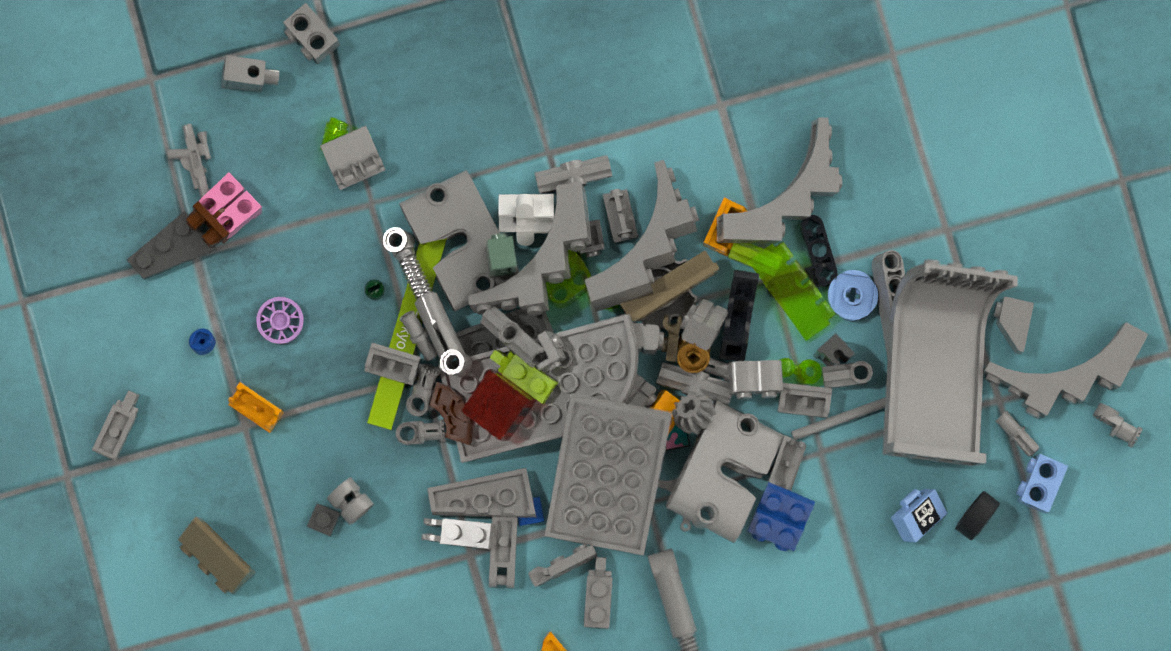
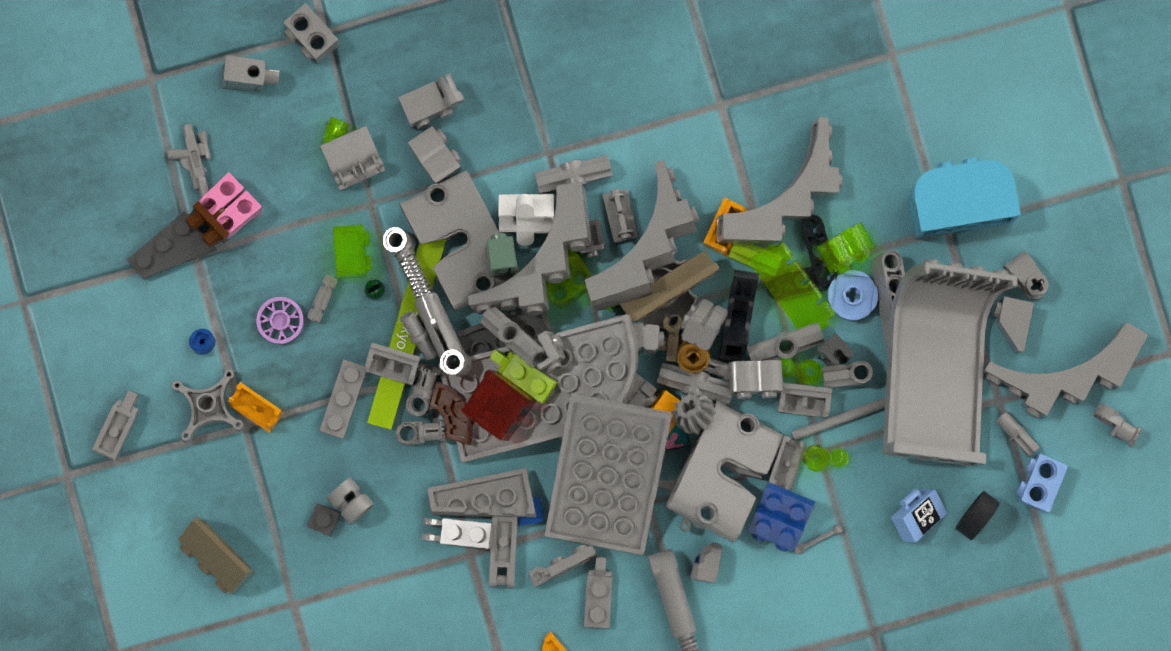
none -> light grey piece [172,370,244,443]
none -> light grey axle [307,275,337,323]
none -> light grey plate [319,359,367,439]
none -> clear neon green brick [333,224,372,280]
none -> light grey hinge [398,74,465,129]
none -> light grey brick [408,126,462,184]
none -> light grey rock [690,542,722,583]
none -> light grey piece [747,322,825,361]
none -> light grey hinge [795,525,843,554]
none -> clear neon green plate [803,444,849,472]
none -> clear neon green brick [816,222,876,274]
none -> medium azure brick [909,158,1021,239]
none -> light grey piece [1003,251,1049,300]

